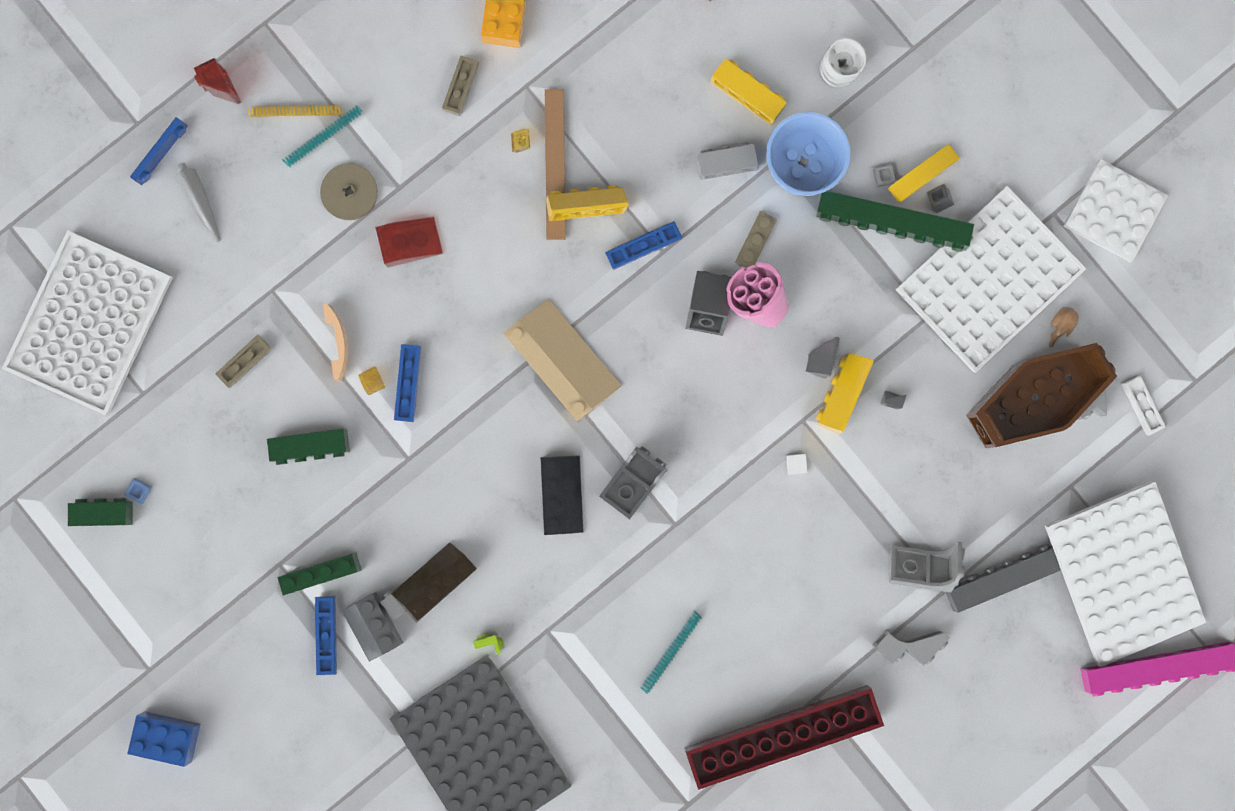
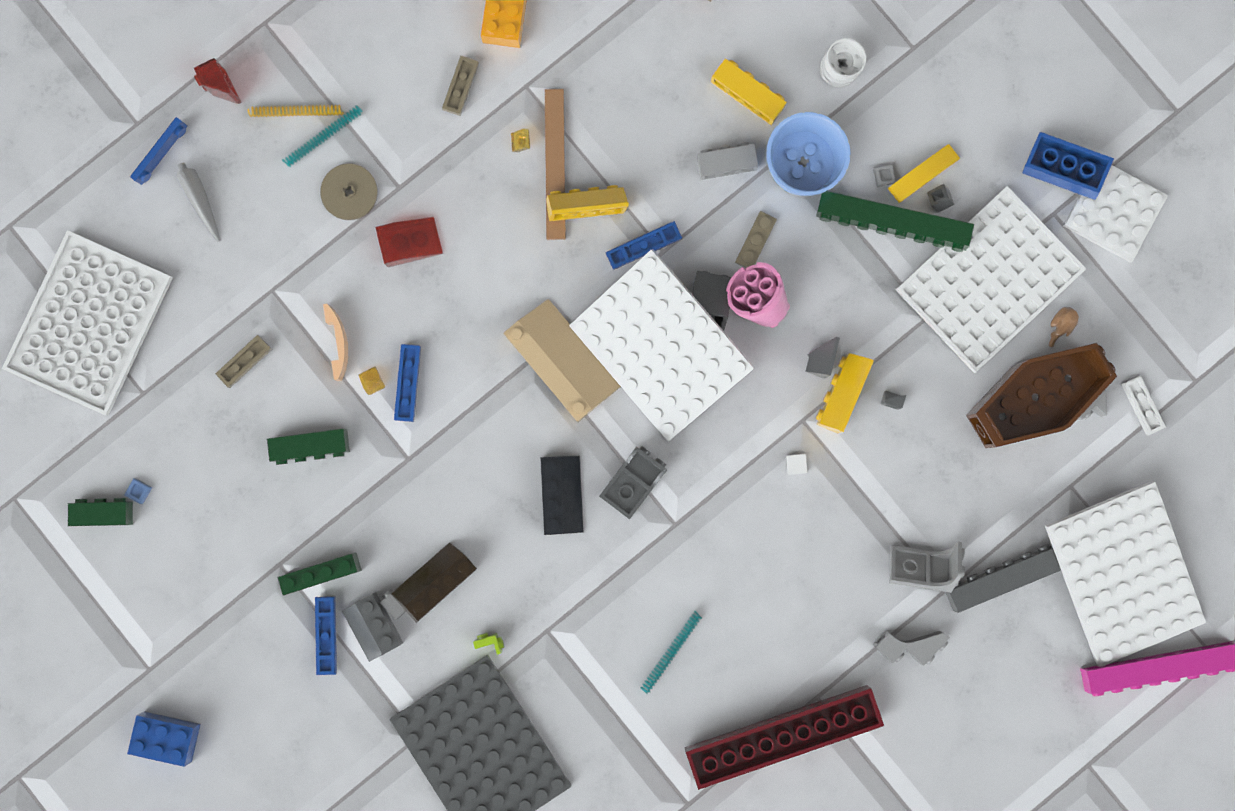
none -> white plate [569,249,755,441]
none -> blue brick [1022,132,1114,200]

